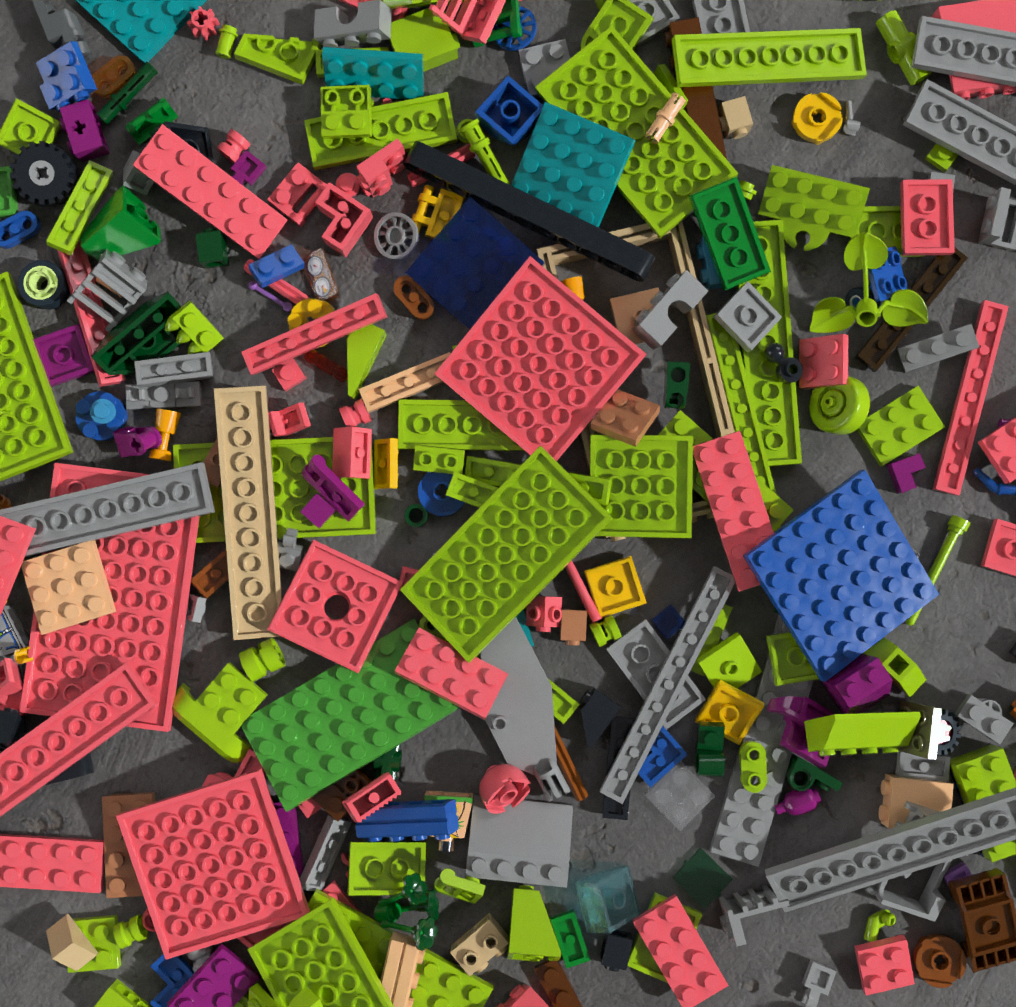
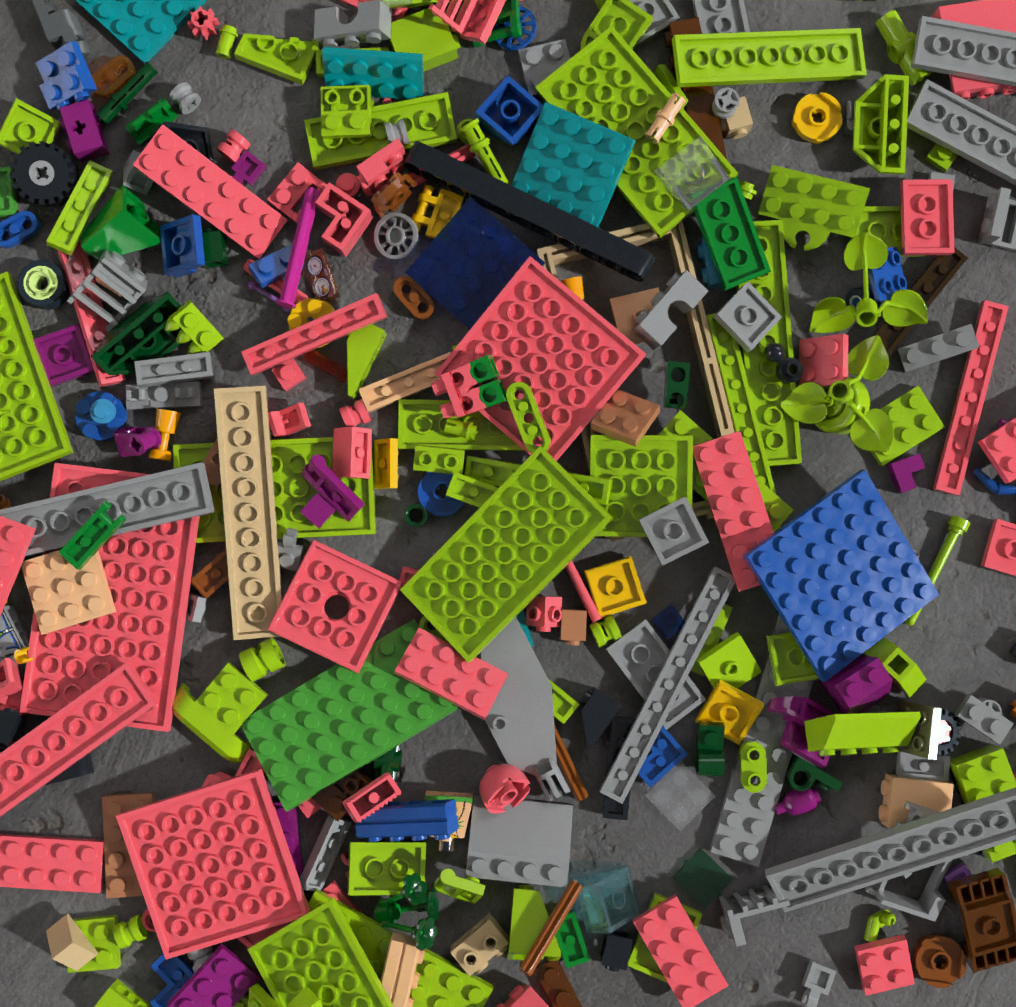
none -> green hinge [59,501,126,570]
none -> blue plate [160,214,205,277]
none -> light grey wheel [169,82,201,115]
none -> dark pink axle [276,187,320,309]
none -> dark orange plate [371,172,416,217]
none -> light grey wheel [384,119,409,144]
none -> coral hips [431,355,507,418]
none -> lime pin [444,418,477,441]
none -> lime plate [506,382,551,454]
none -> dark orange axle [520,880,583,976]
none -> light grey plate [639,496,709,566]
none -> clear slope [654,136,730,210]
none -> light grey wheel [711,87,740,119]
none -> lime plant [781,335,894,452]
none -> lime wedge [852,74,909,175]

